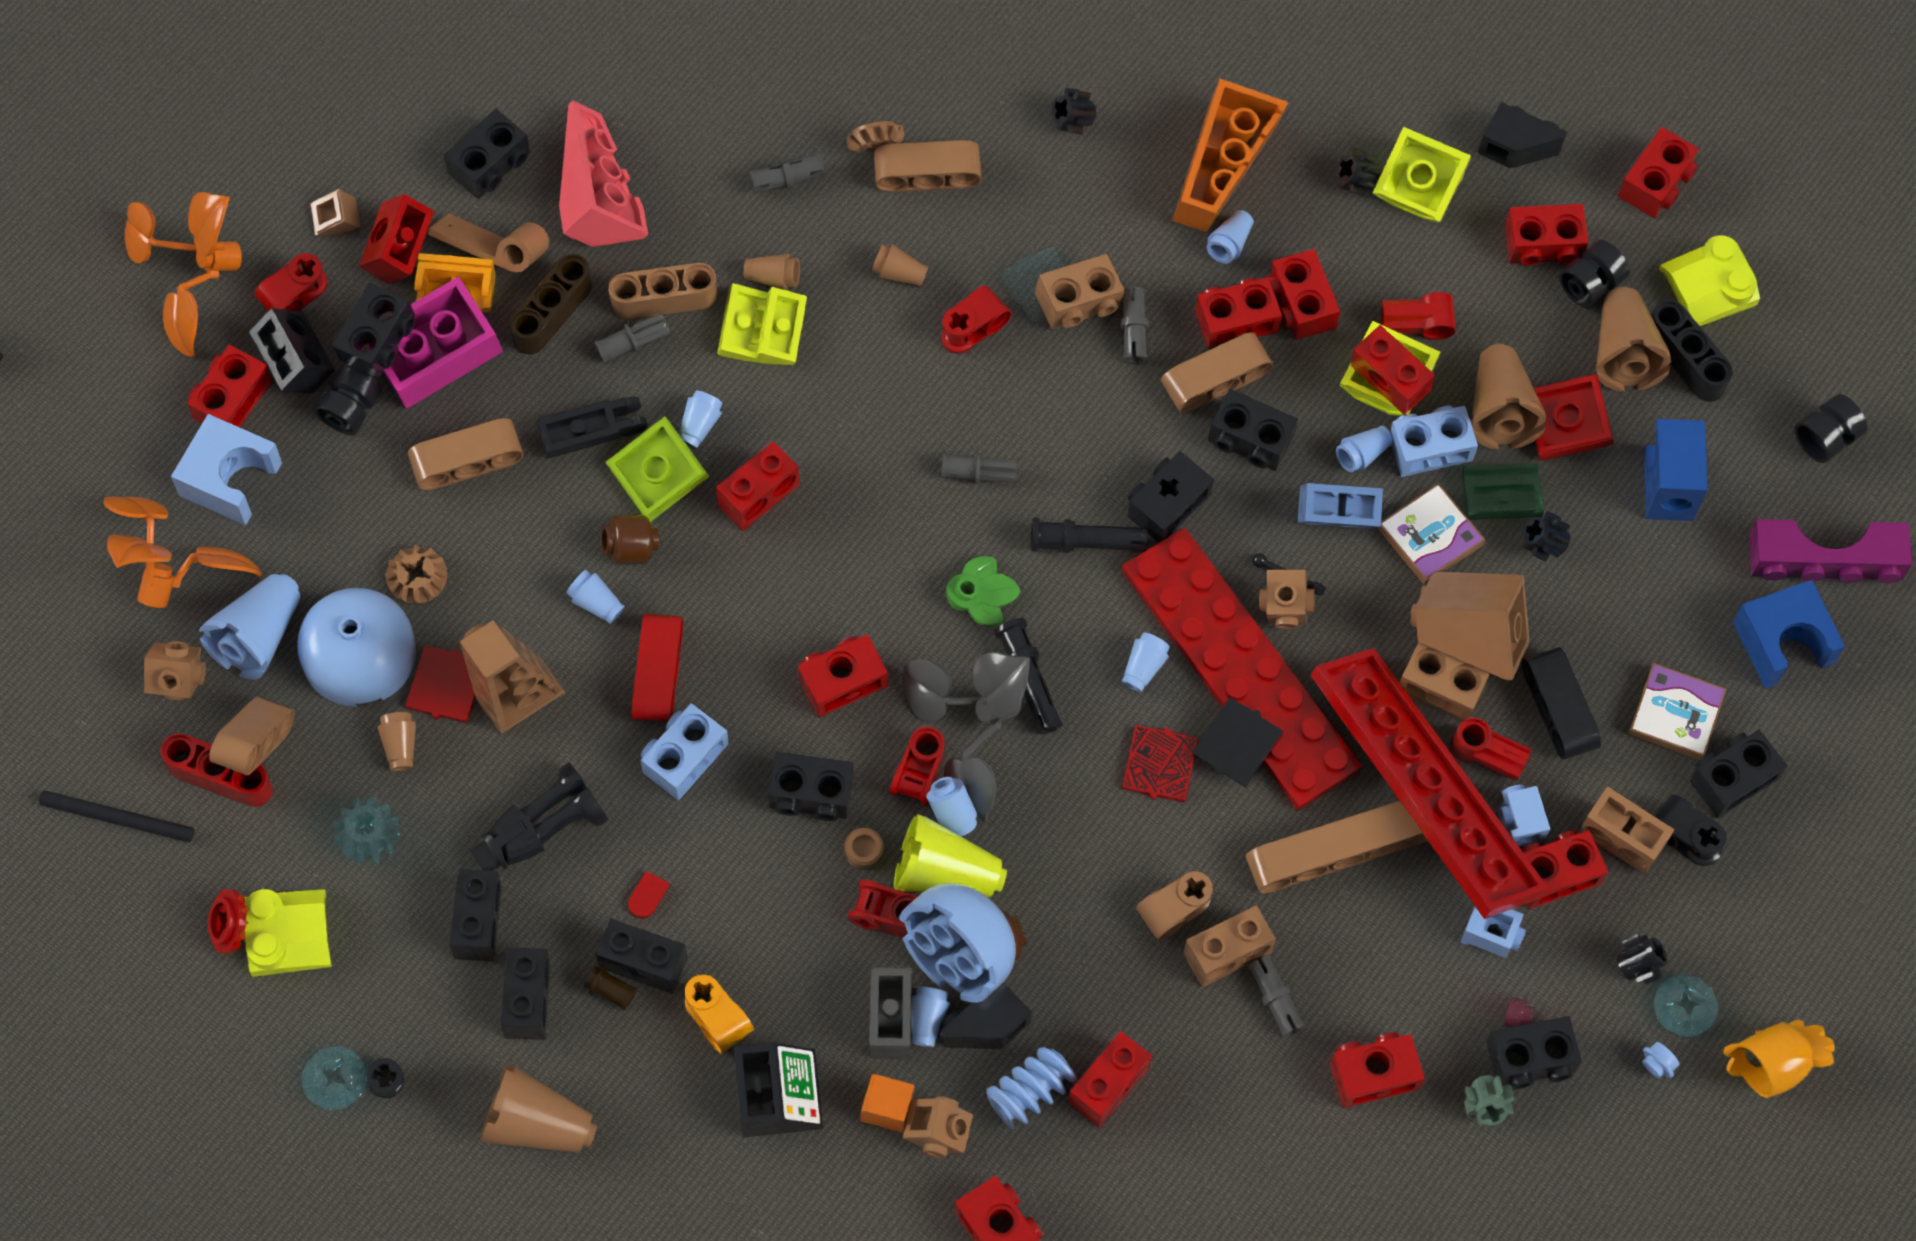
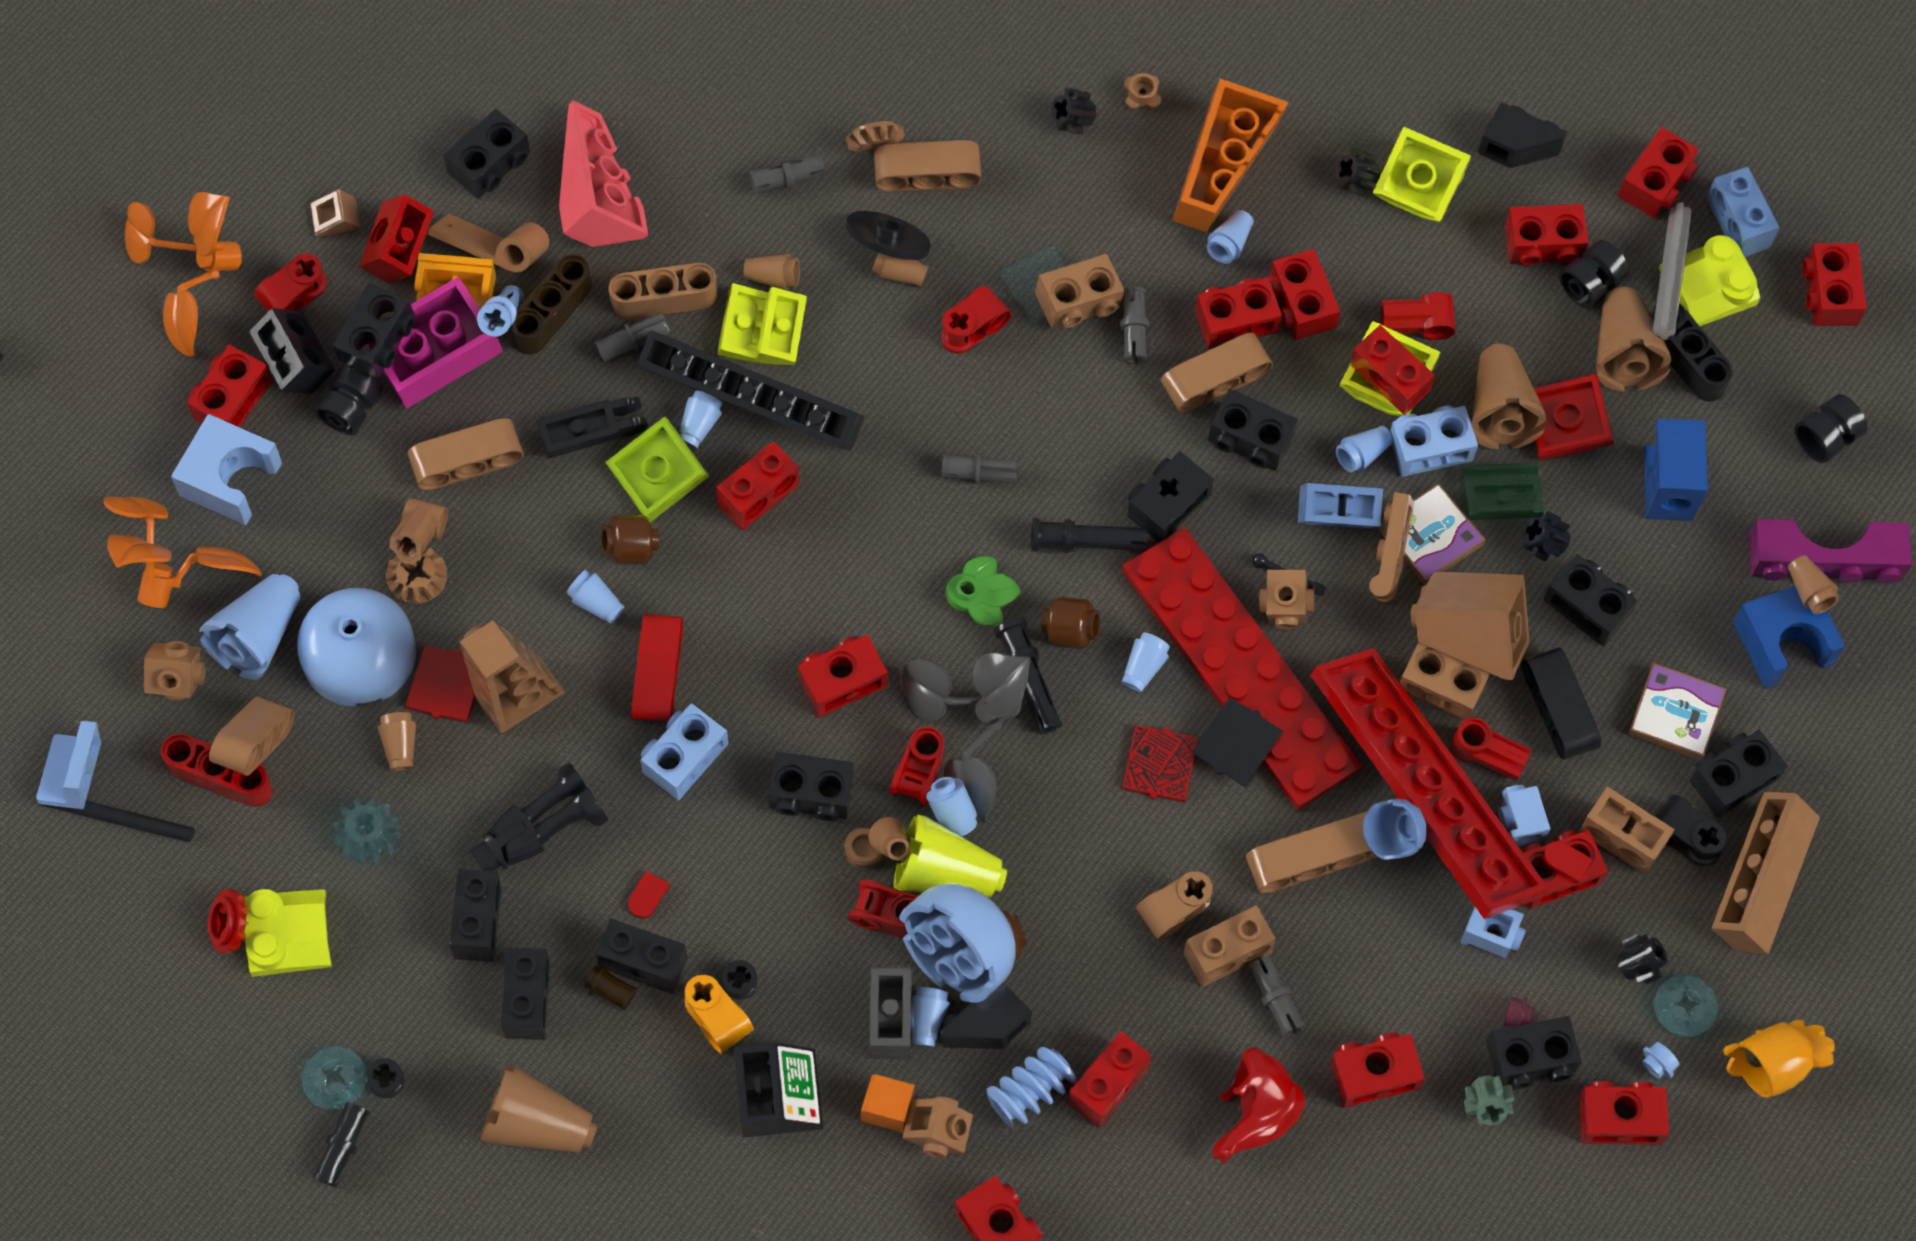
none -> light blue panel [36,721,101,809]
none -> black pin [312,1102,370,1187]
none -> medium nougat piece [389,498,448,562]
none -> light blue pin [477,285,524,337]
none -> black brick [637,330,865,451]
none -> black bush [721,960,758,1000]
none -> black piece [846,211,931,260]
none -> medium nougat cone [869,817,910,861]
none -> reddish brown head [1041,597,1100,649]
none -> medium nougat plate [1124,73,1161,109]
none -> red piece [1212,1047,1305,1164]
none -> medium blue hair [1363,799,1426,860]
none -> medium nougat plate [1369,492,1414,604]
none -> black brick [1543,554,1638,647]
none -> red piece [1543,841,1593,884]
none -> red brick [1578,1081,1669,1145]
none -> light grey axle [1653,202,1692,340]
none -> medium blue brick [1706,167,1780,257]
none -> medium nougat brick [1711,792,1820,954]
none -> medium nougat cone [1788,555,1839,614]
none -> red brick [1802,243,1866,326]

